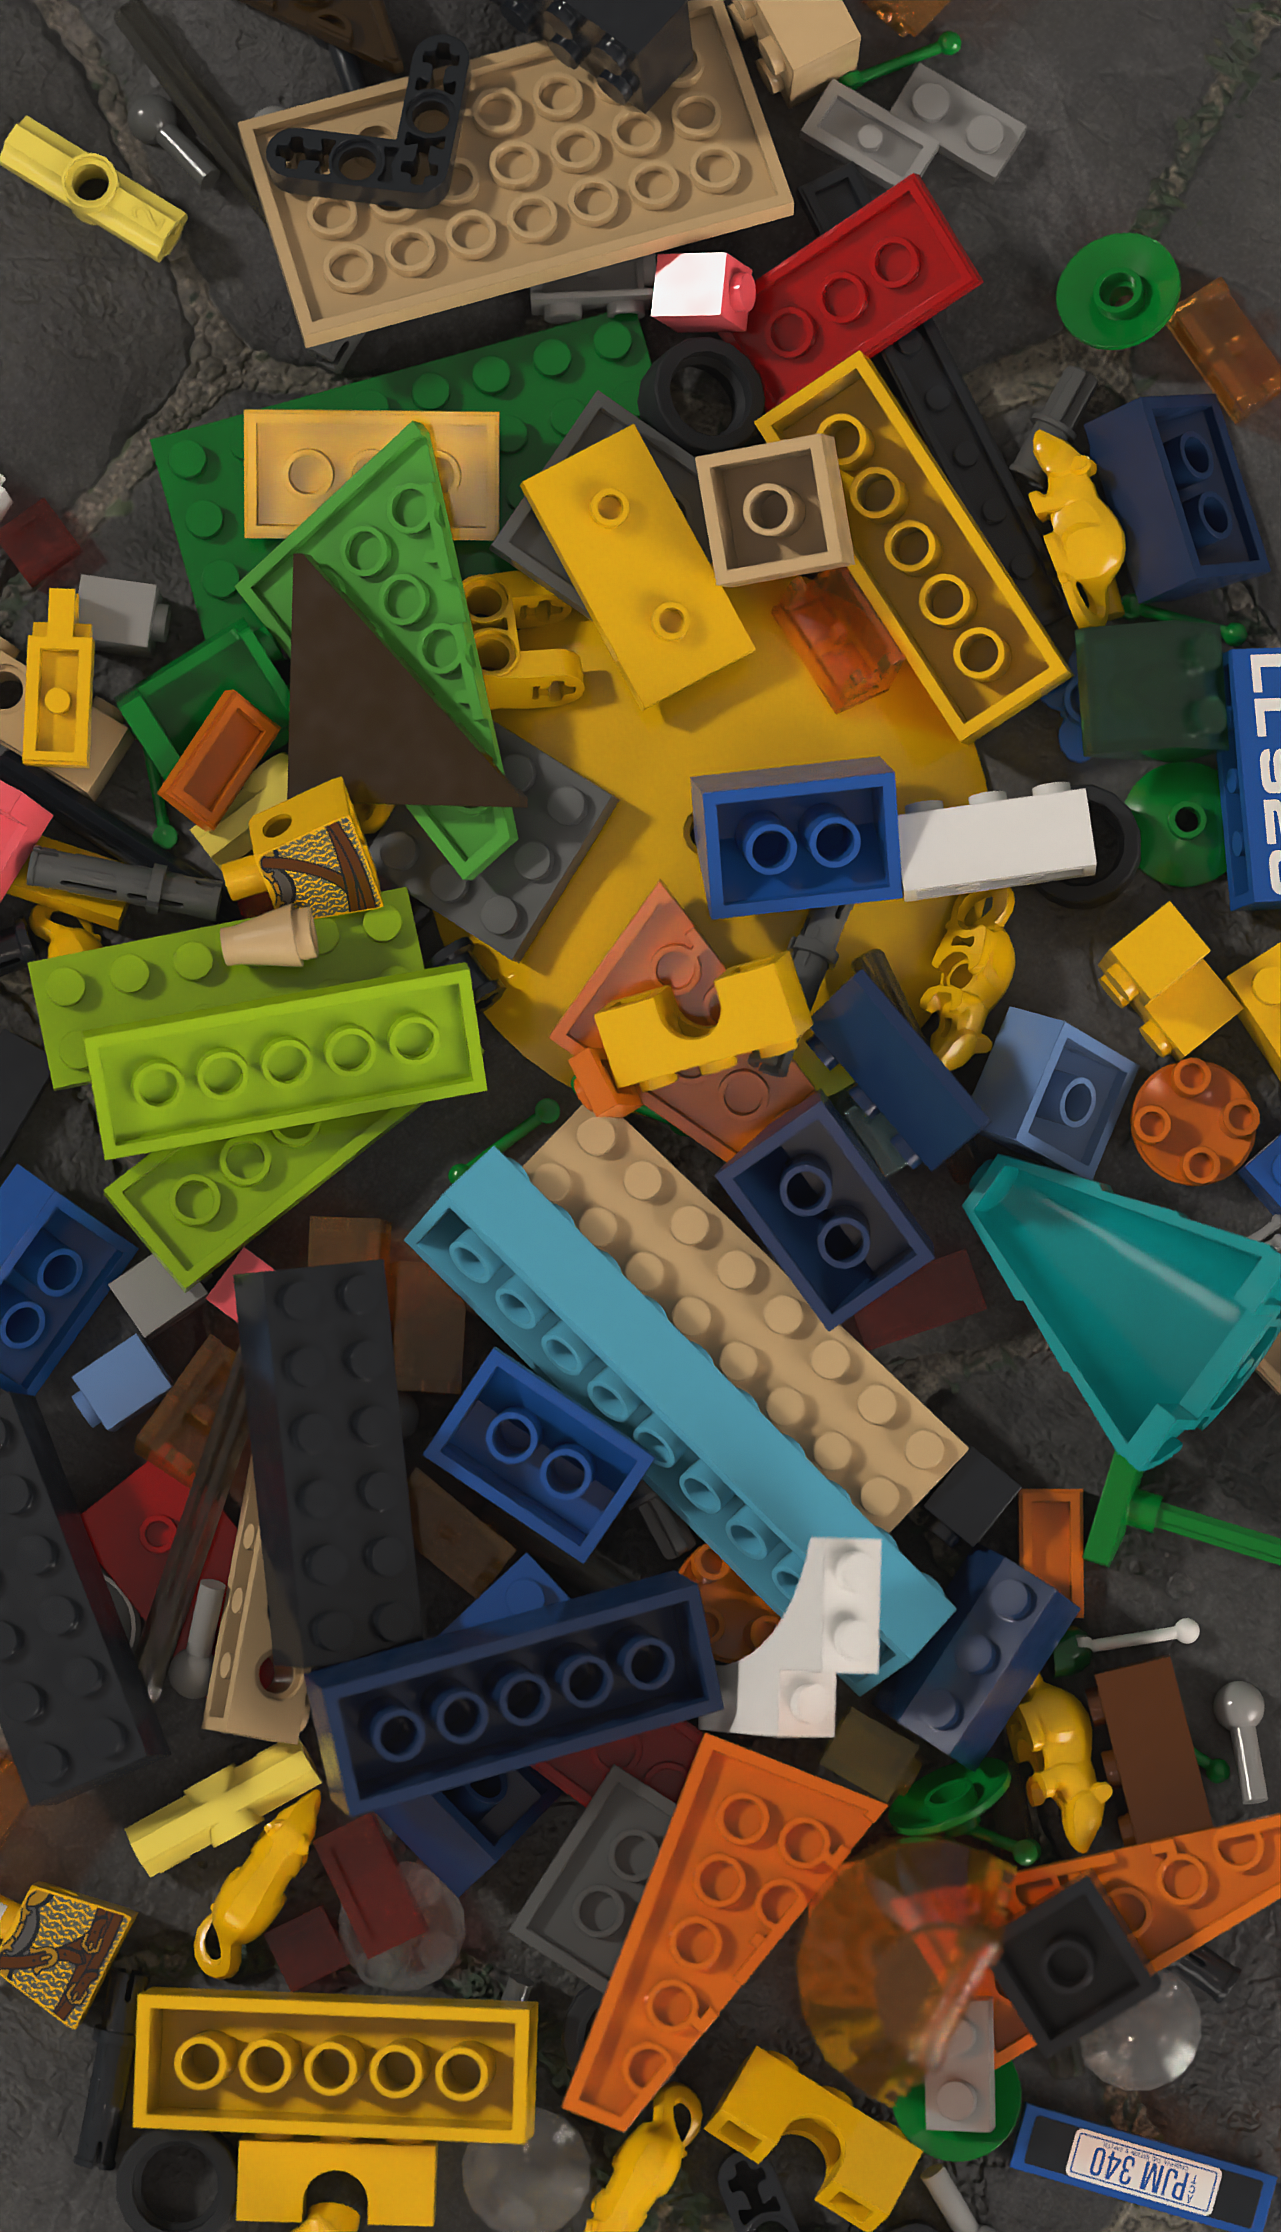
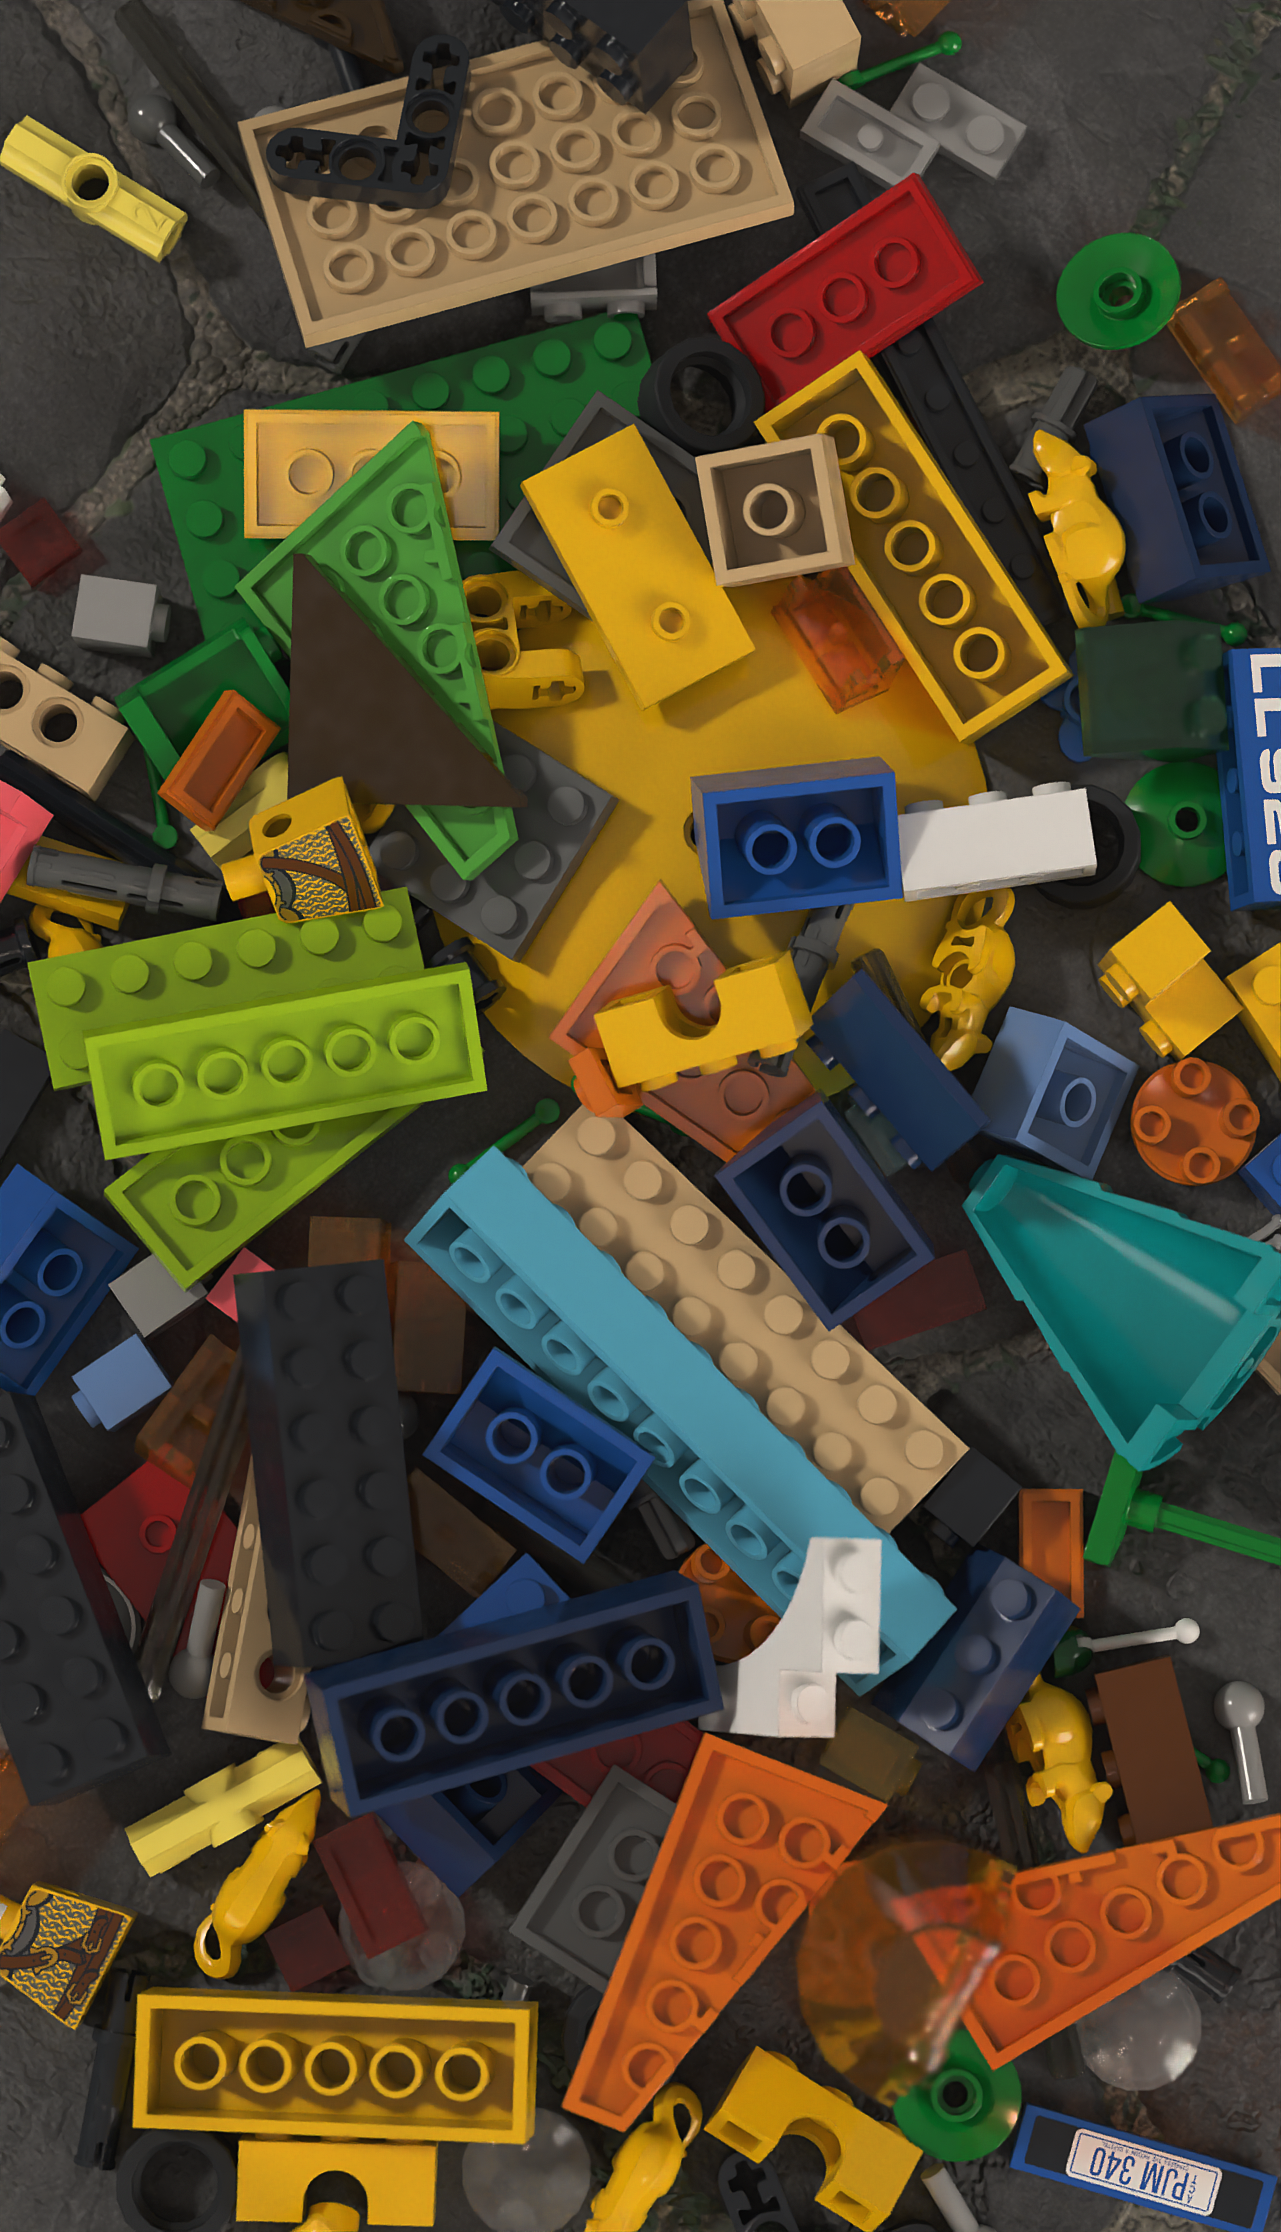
yellow hinge [22,588,95,768] -> none
tan cone [220,903,319,967] -> none
brick [651,252,756,333] -> none
green dish [888,1757,1011,1837] -> none
light grey plate [924,1994,995,2132] -> none
green hinge [965,1826,1041,1866] -> none
black brick [975,1867,1162,2059] -> none

